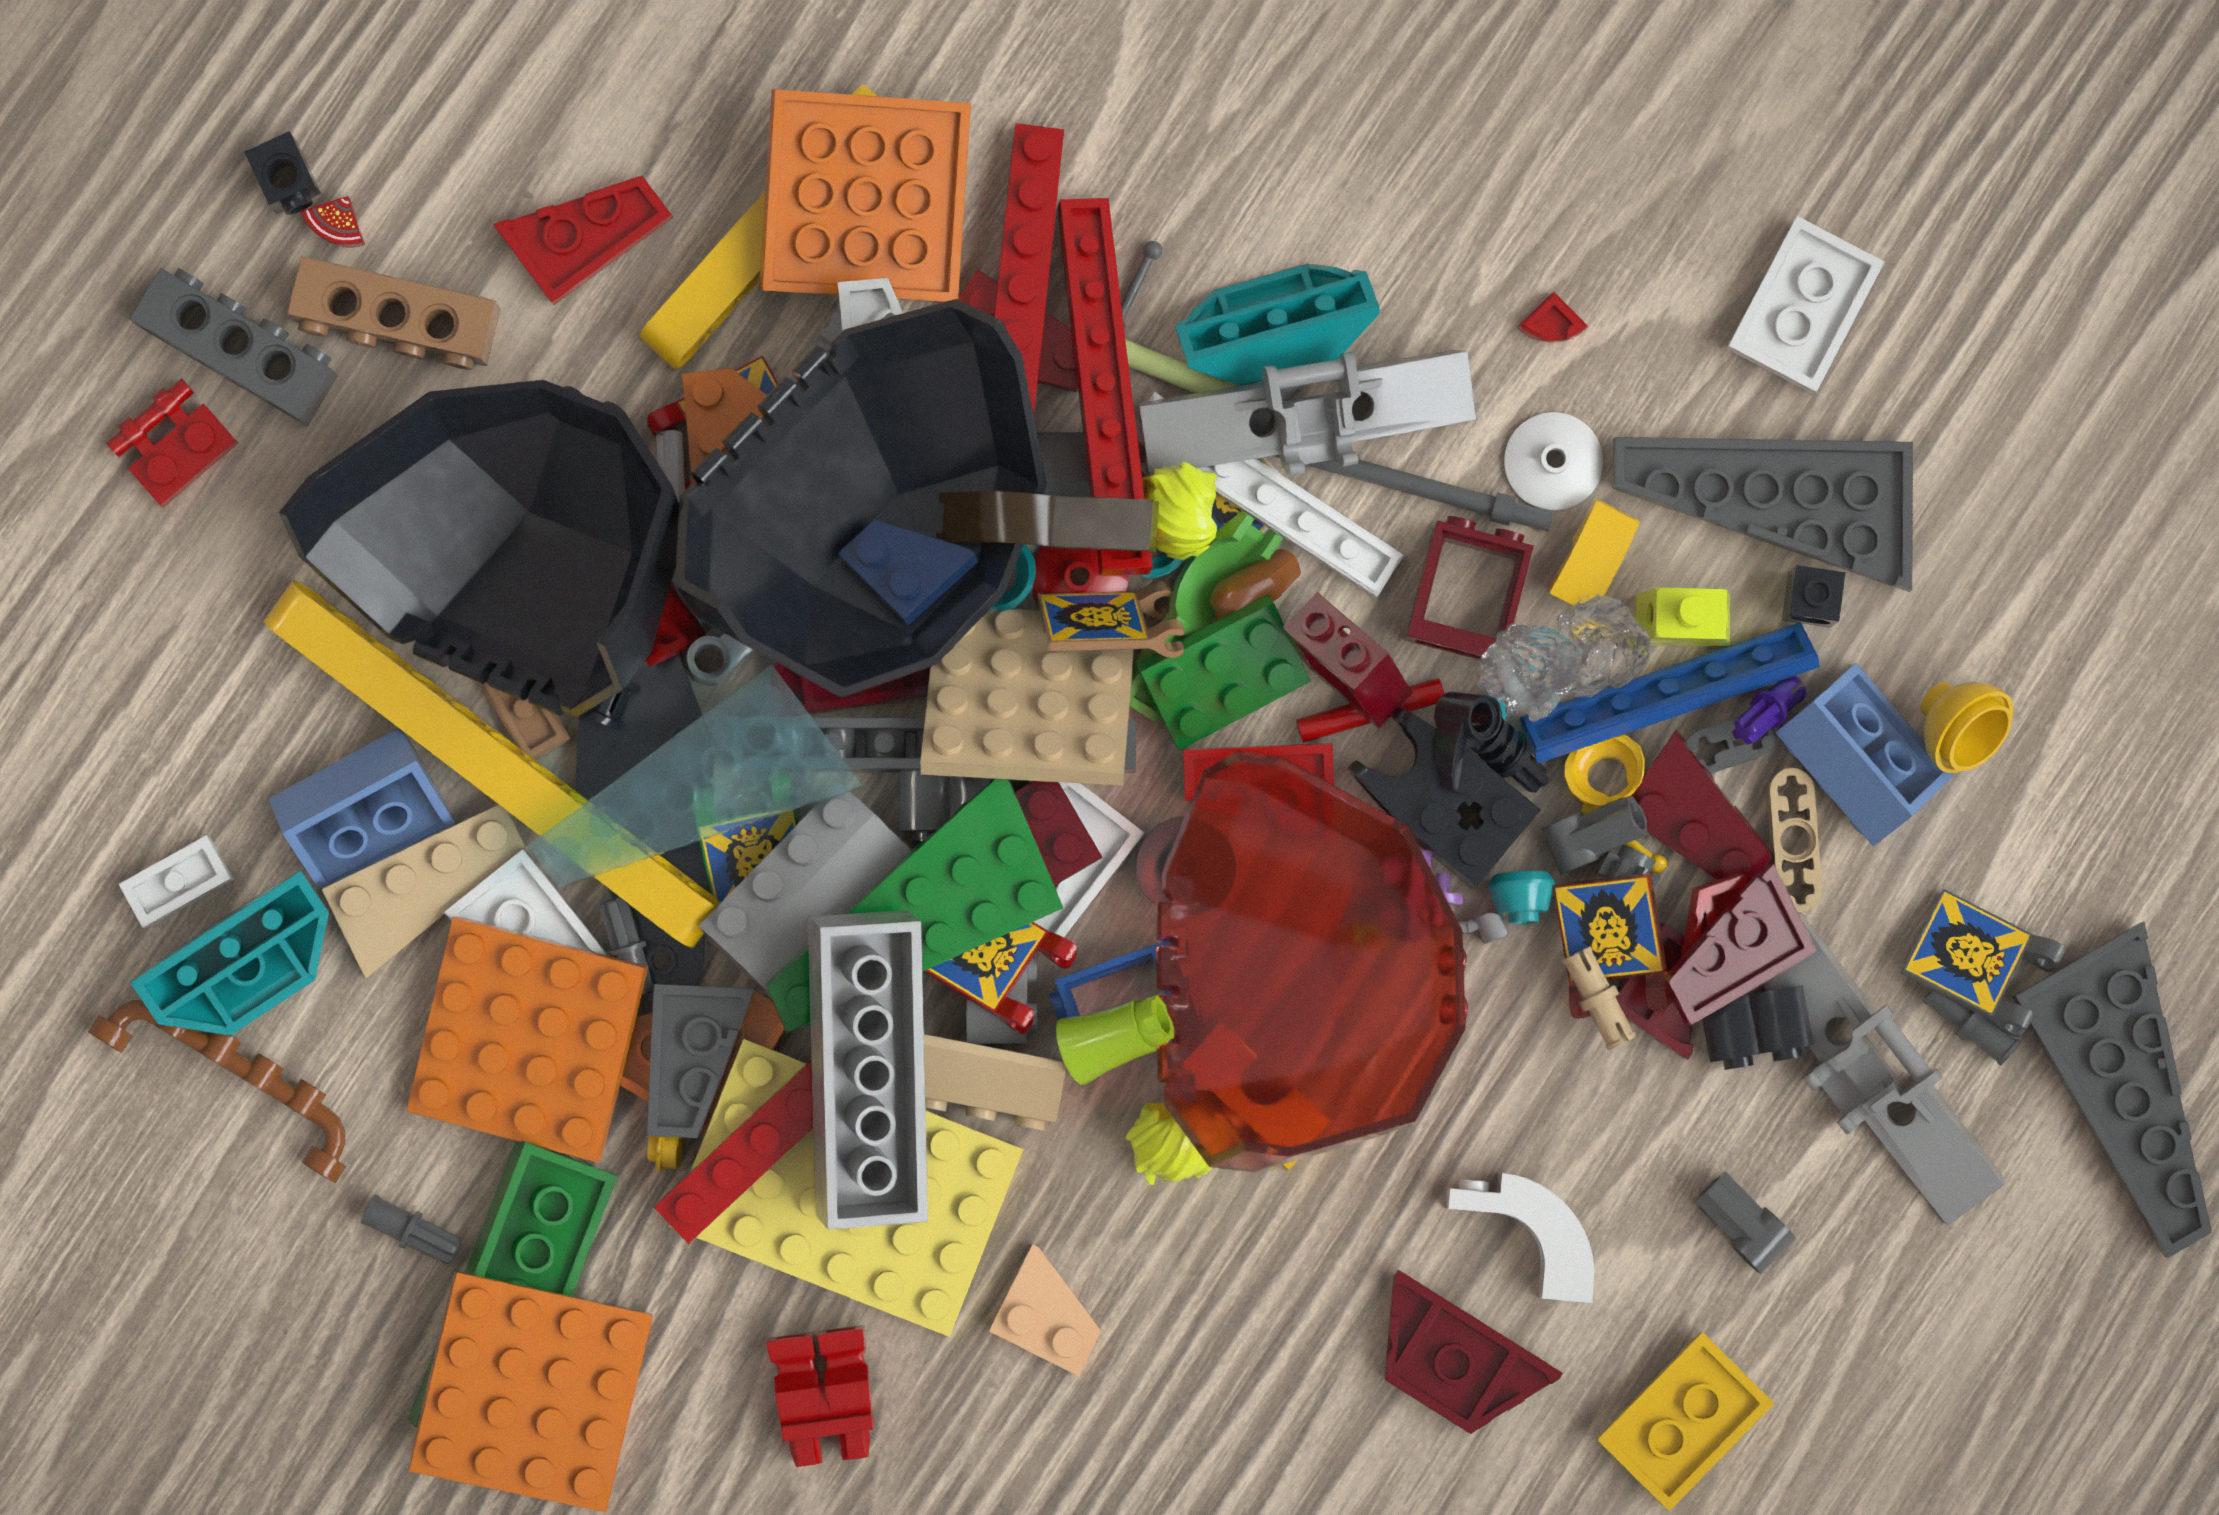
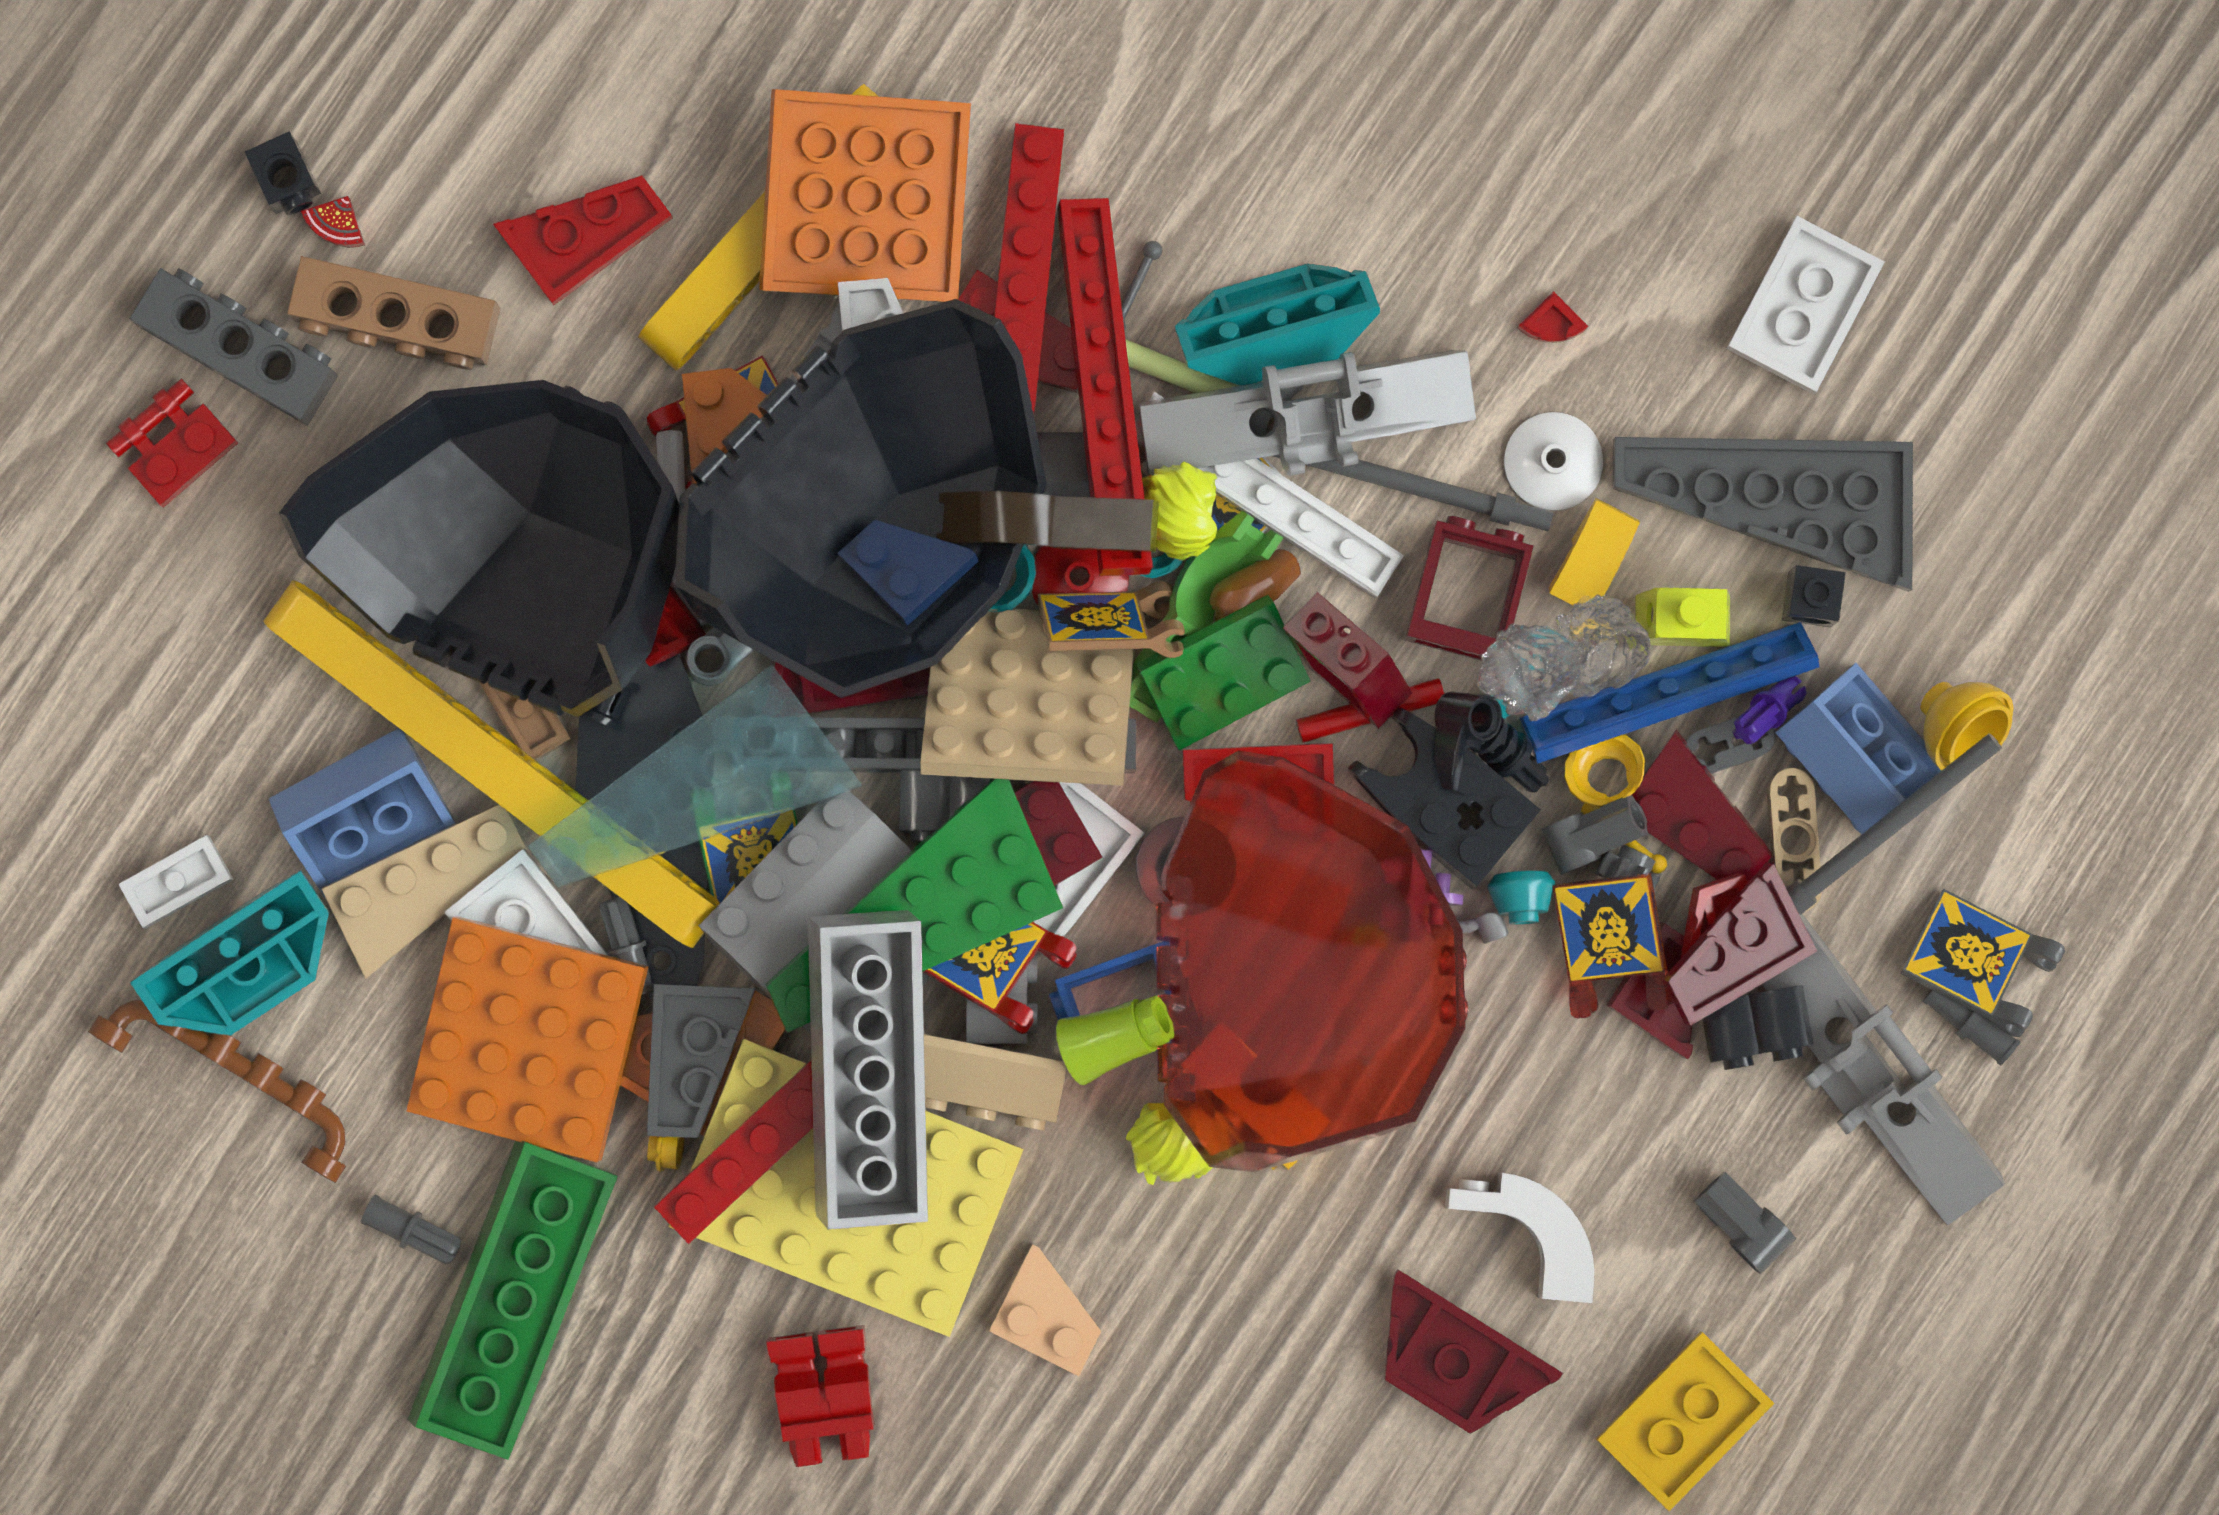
orange plate [407,1271,653,1512] -> none
tan pin [1562,946,1637,1050] -> none
dark grey wing [2012,921,2212,1258] -> none
none -> dark grey bar [1786,733,2002,915]

